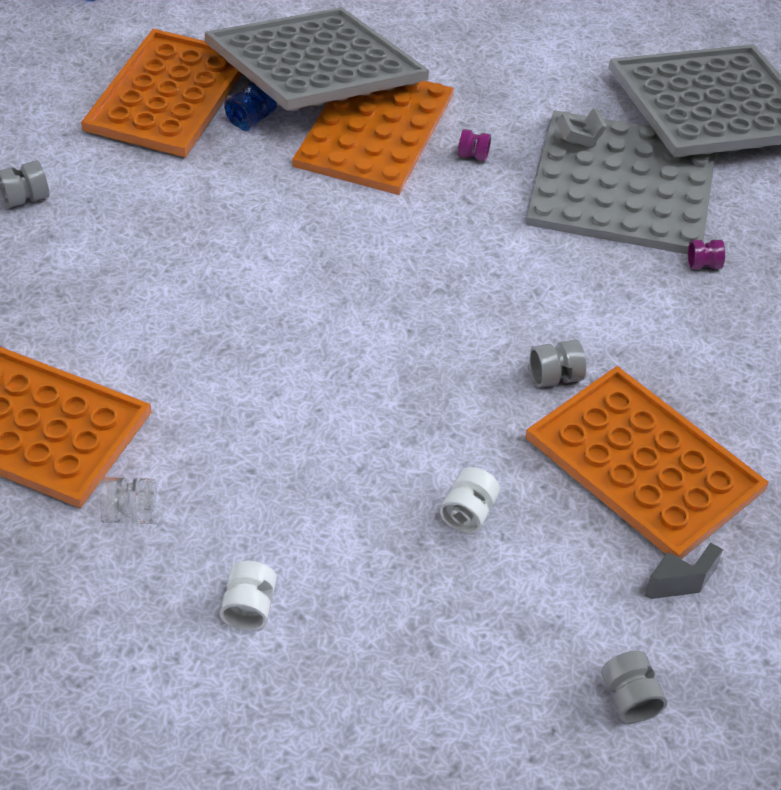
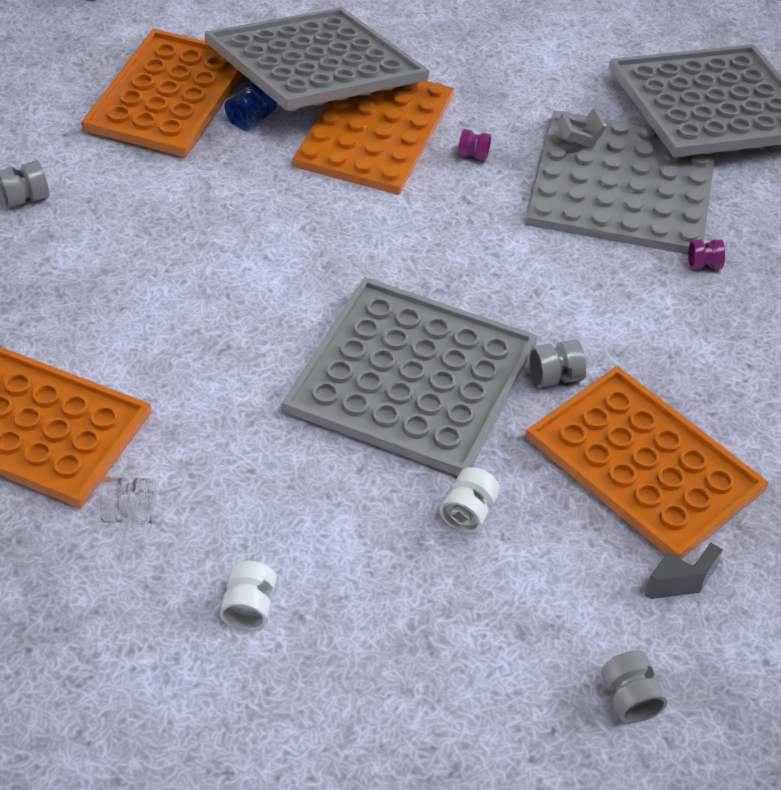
none -> light grey plate [282,277,538,476]

